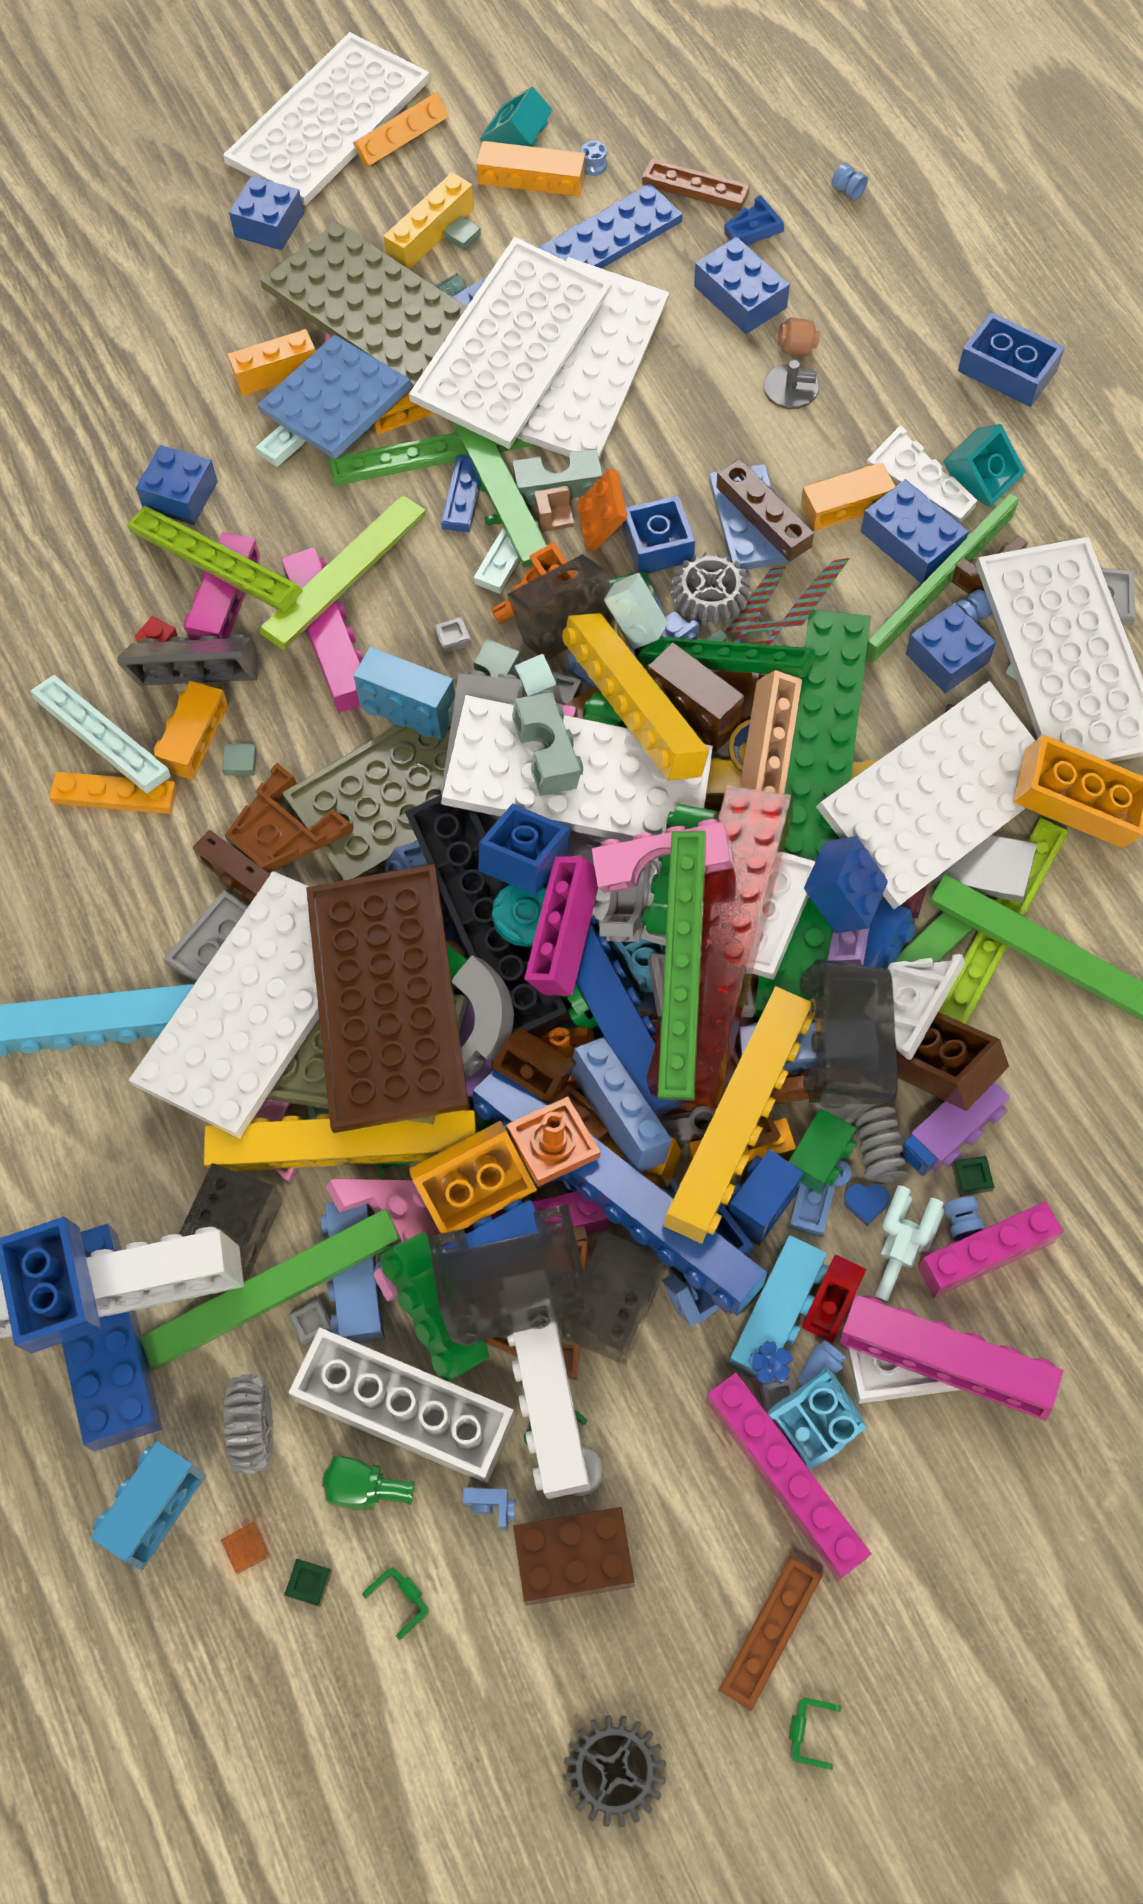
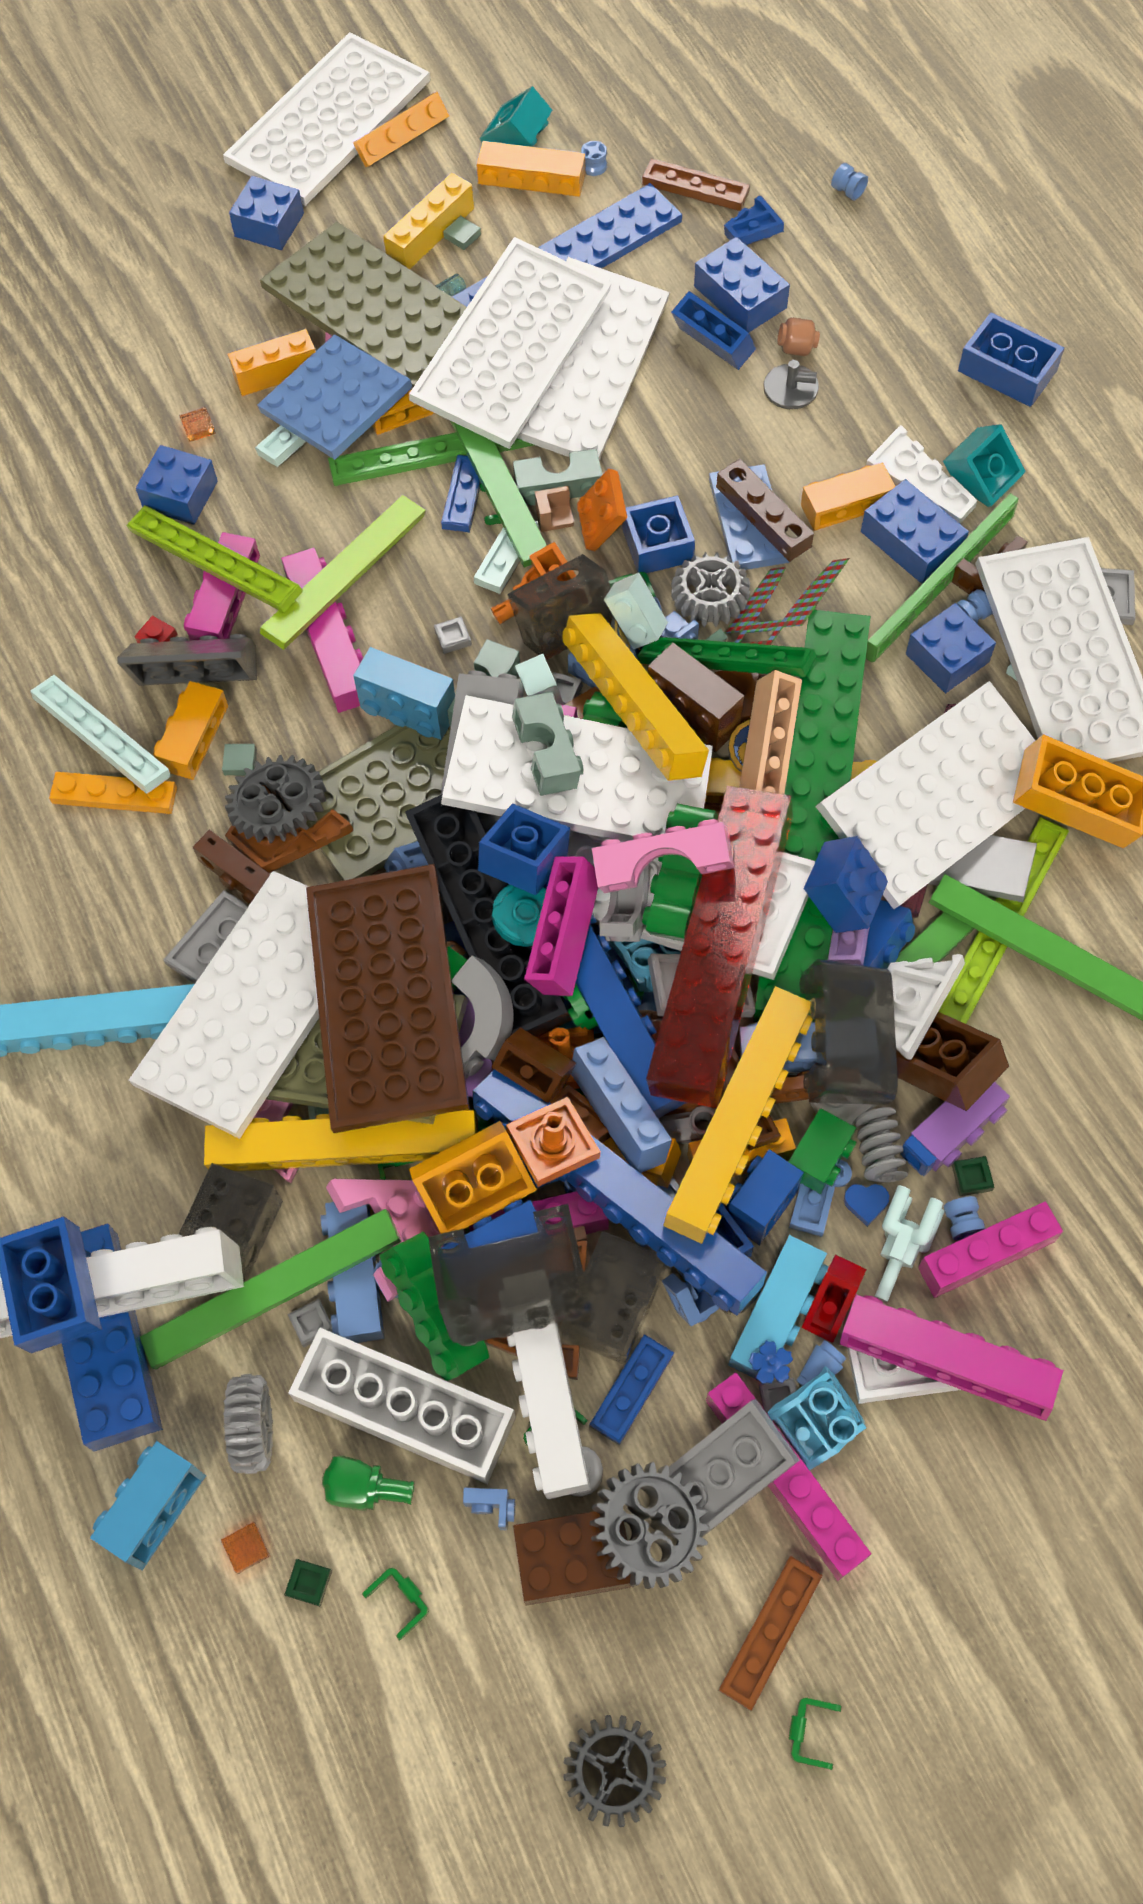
bright green tile [658,831,706,1100] -> none
none -> clear orange tile [179,407,216,442]
none -> dark grey gear [225,755,326,843]
none -> blue tile [589,1334,674,1445]
none -> gear [590,1462,710,1589]
none -> light grey plate [668,1399,800,1537]
none -> blue brick [671,291,756,370]

